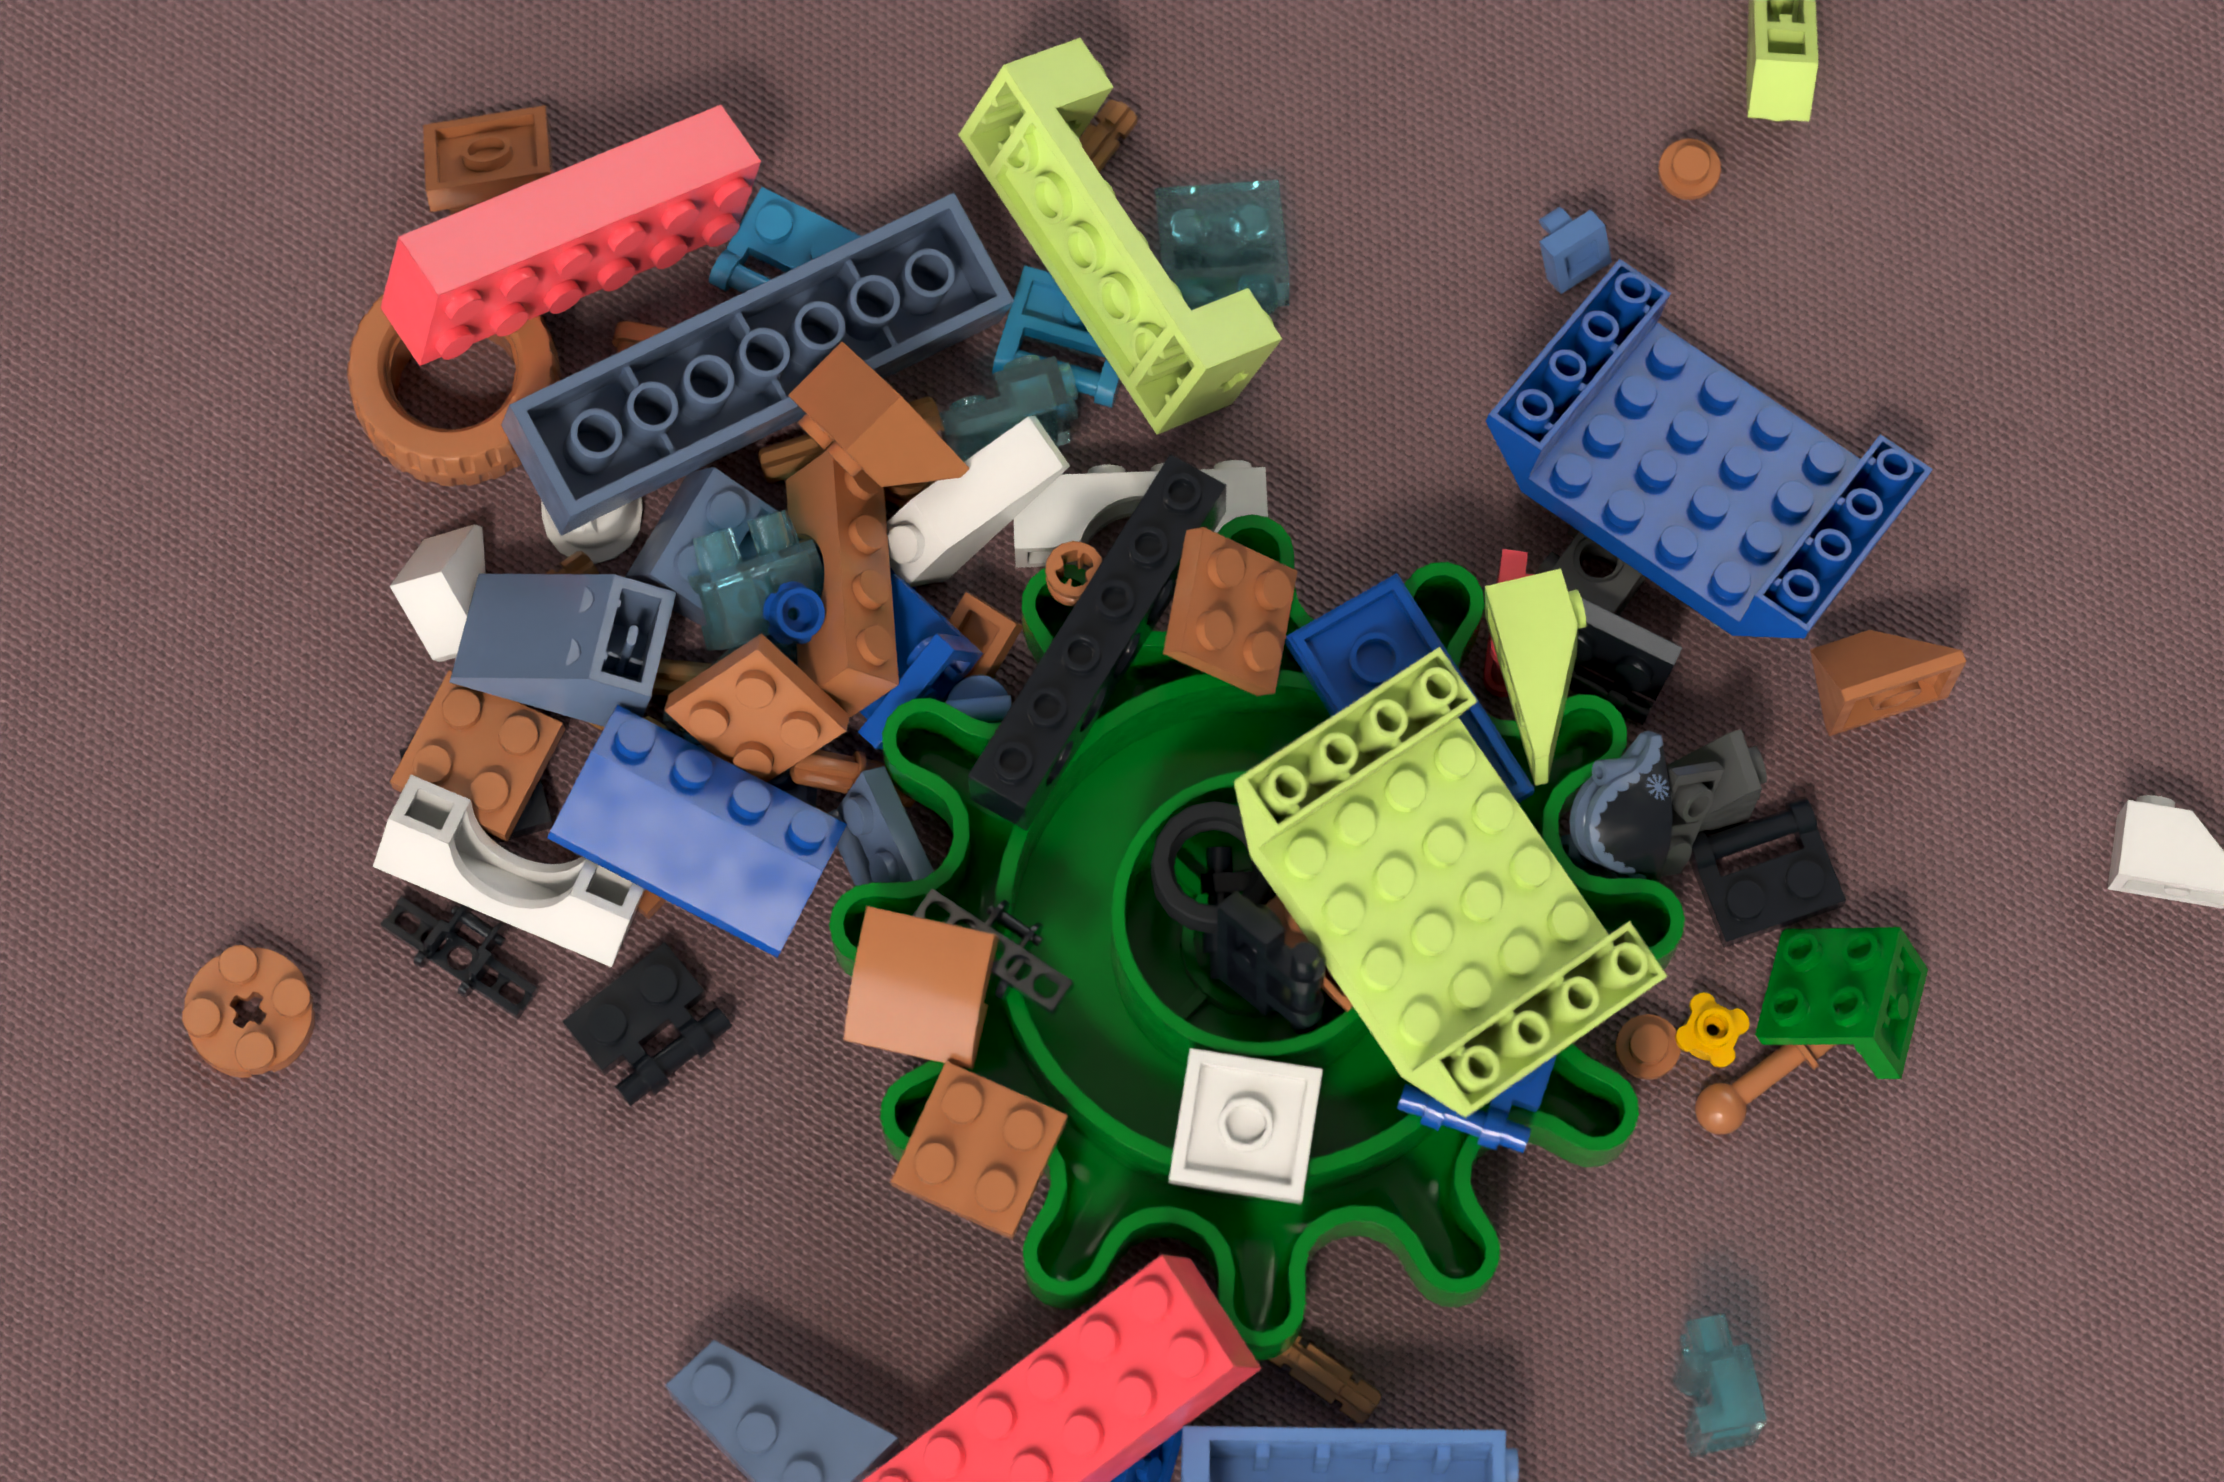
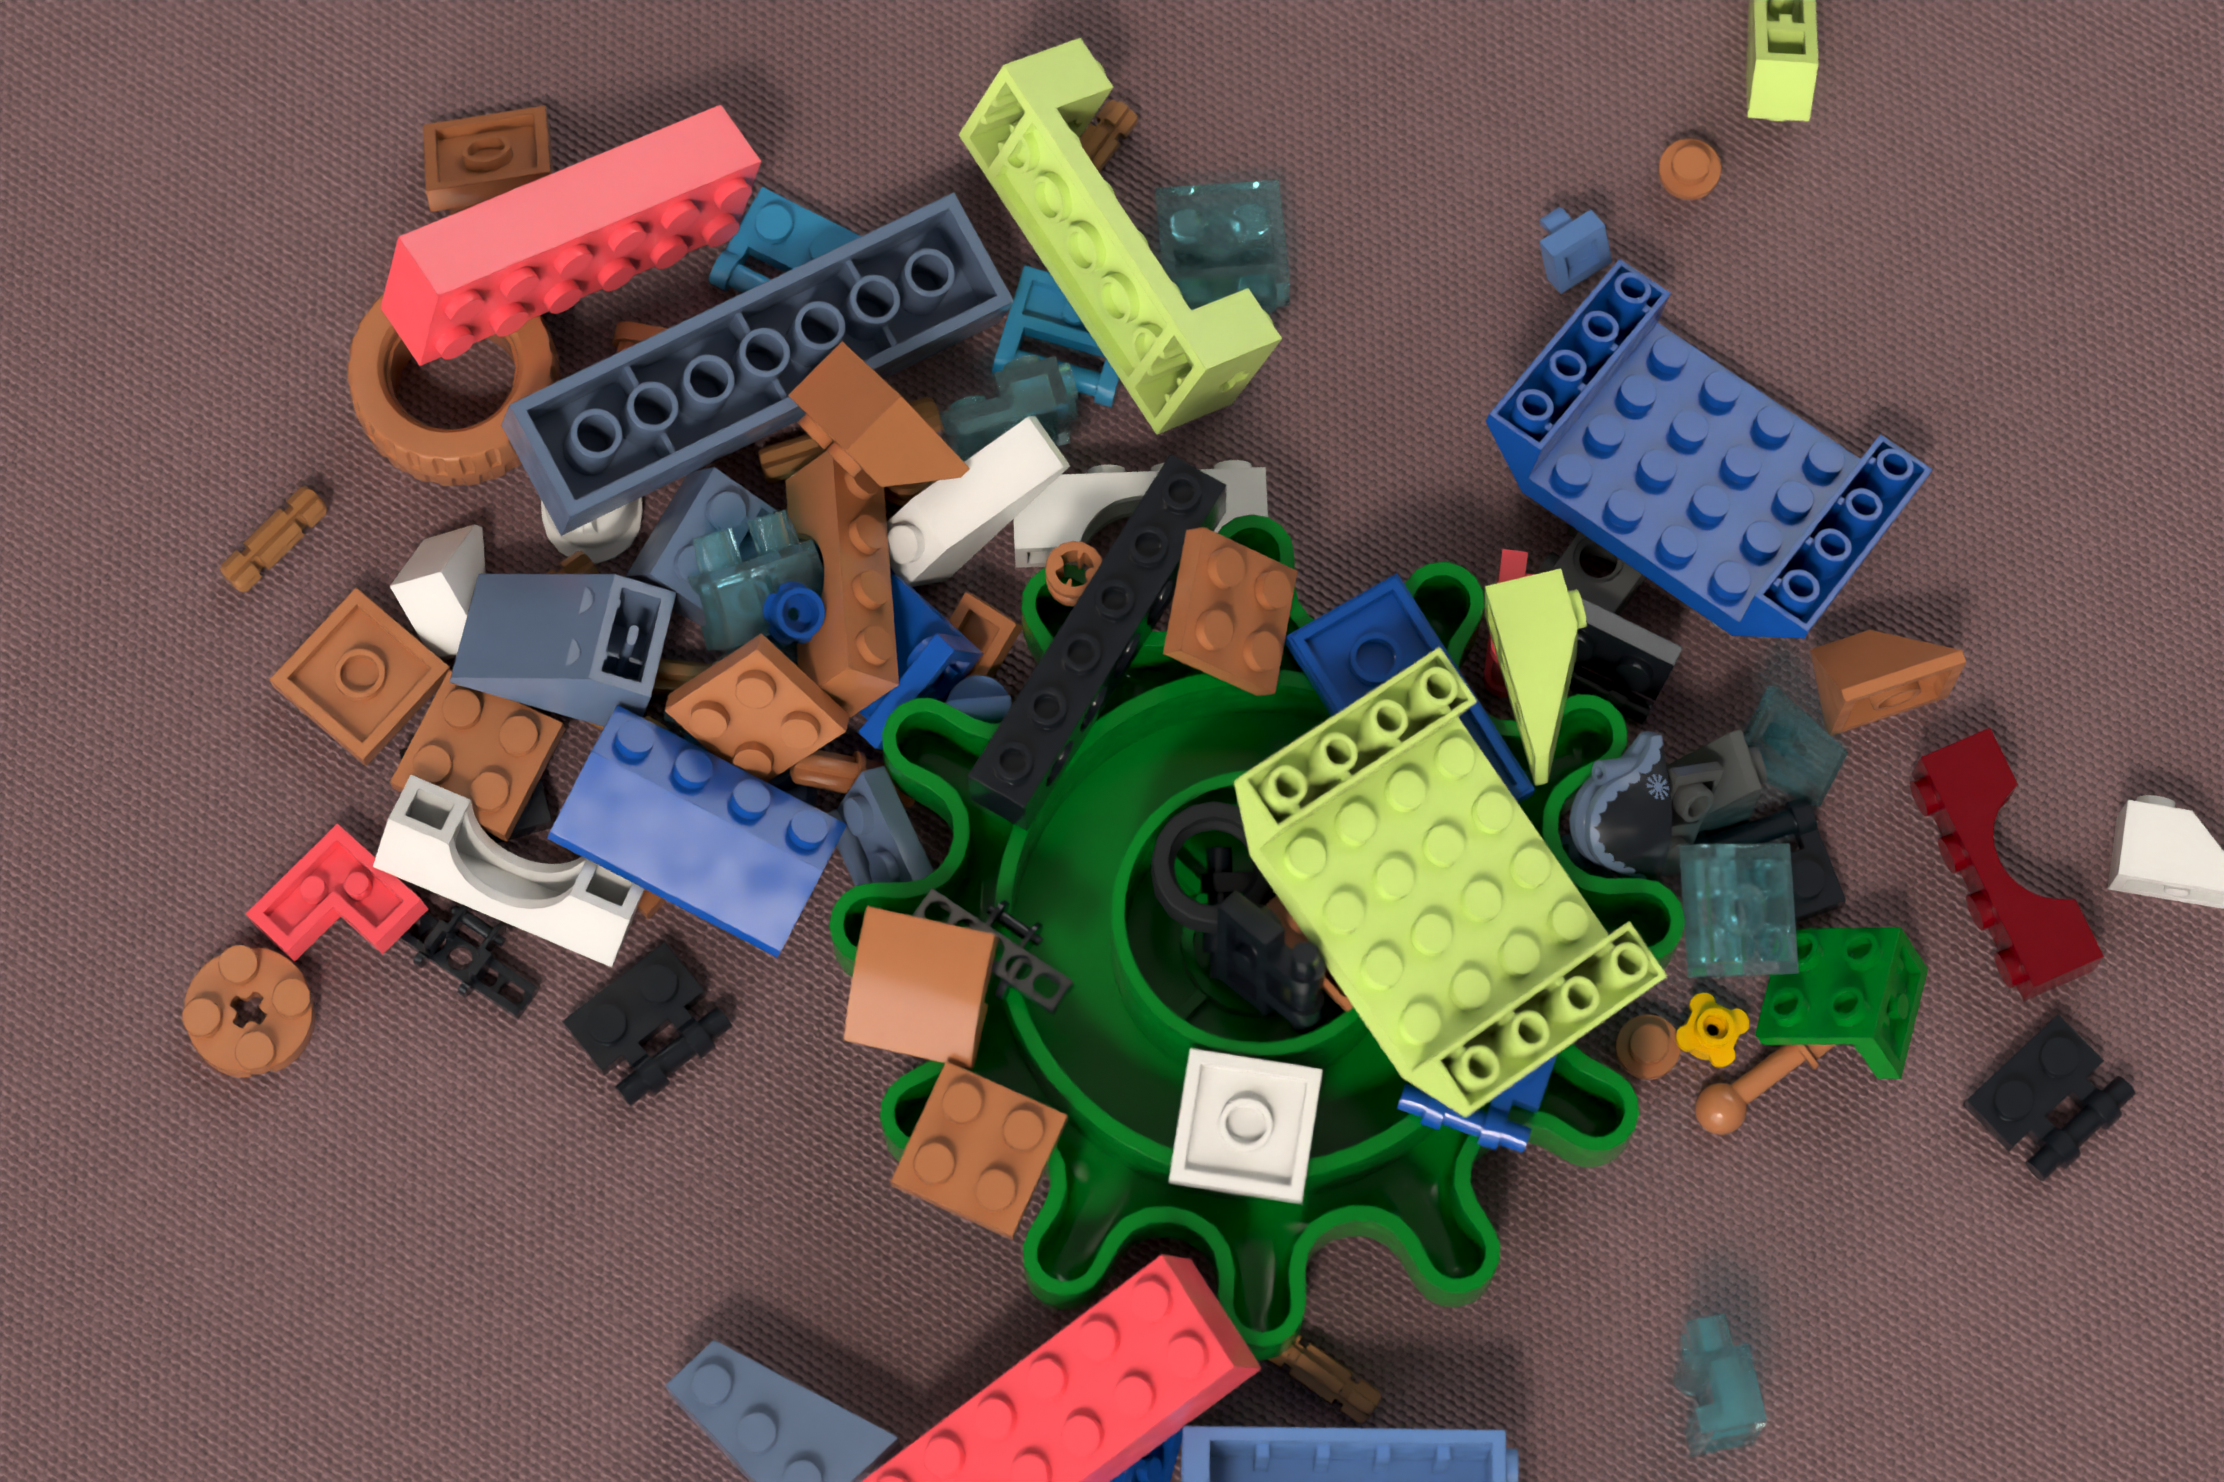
none -> medium nougat axle [220,486,327,593]
none -> coral plate [245,823,428,962]
none -> nougat plate [269,588,451,766]
none -> clear light blue plate [1679,844,1799,978]
none -> clear light blue slope [1743,685,1848,807]
none -> dark red arch [1910,728,2104,1001]
none -> black plate [1963,1014,2135,1181]

